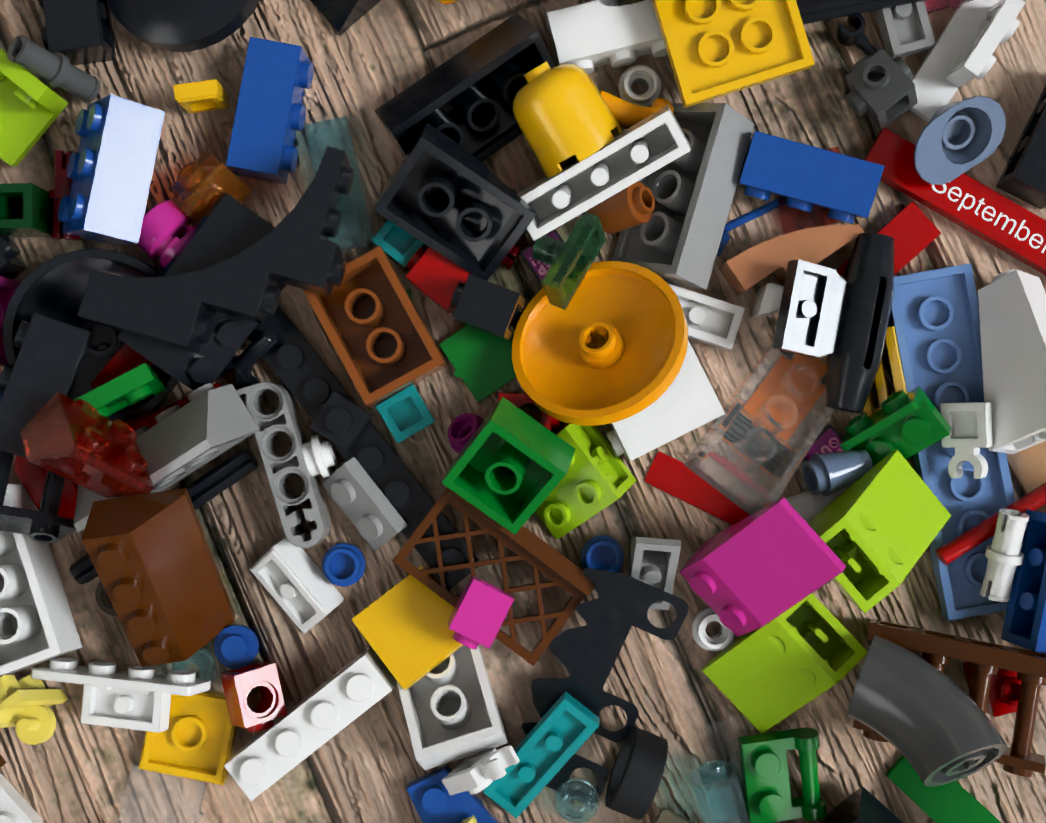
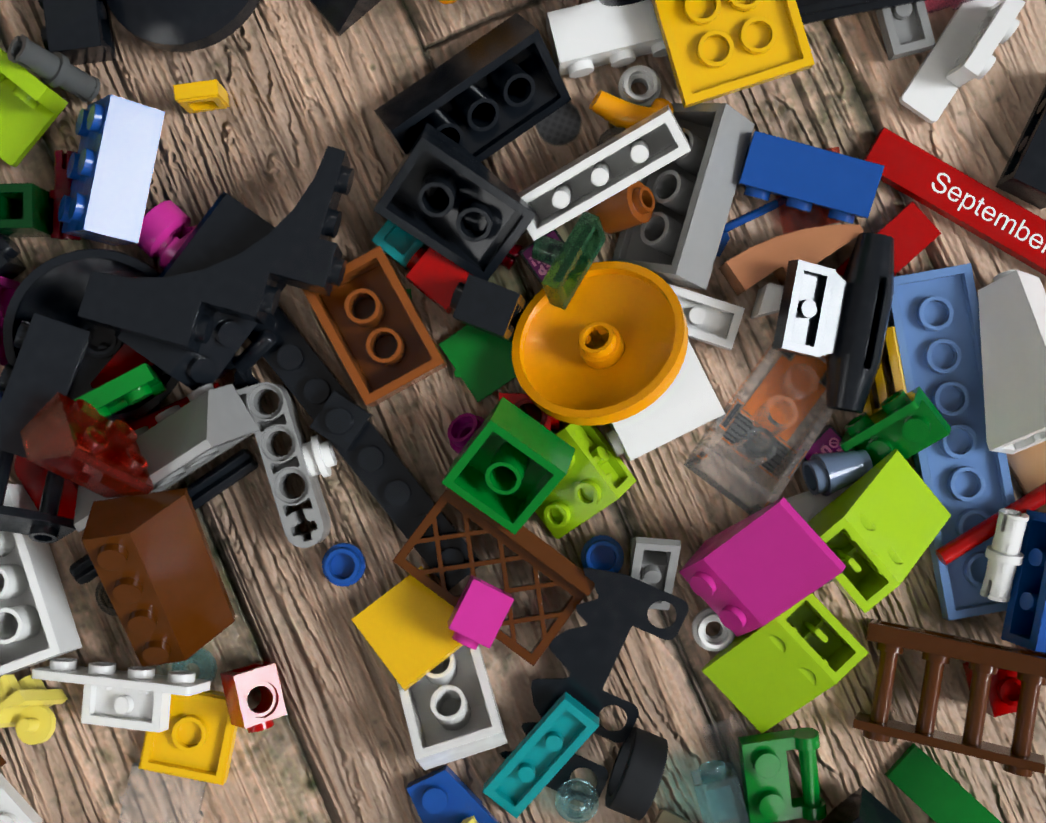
clear orange brick [172,149,251,223] -> none
blue plate [214,624,259,669] -> none
white brick [224,646,396,801] -> none
blue brick [226,37,314,184] -> none
white slope [249,537,344,634] -> none
clear light blue plate [304,116,374,252] -> none
light grey plate [322,457,408,551] -> none
teal plate [376,384,436,444] -> none
white plate [442,745,520,796] -> none
yellow cylinder [513,61,623,178] -> none
red sticker [644,452,768,525] -> none
black hand [836,14,878,56] -> none
dark grey brick [845,48,918,130] -> none
dark grey brick [847,635,1007,787] -> none
sand blue piece [913,96,1006,185] -> none
white plate [940,402,993,479] -> none

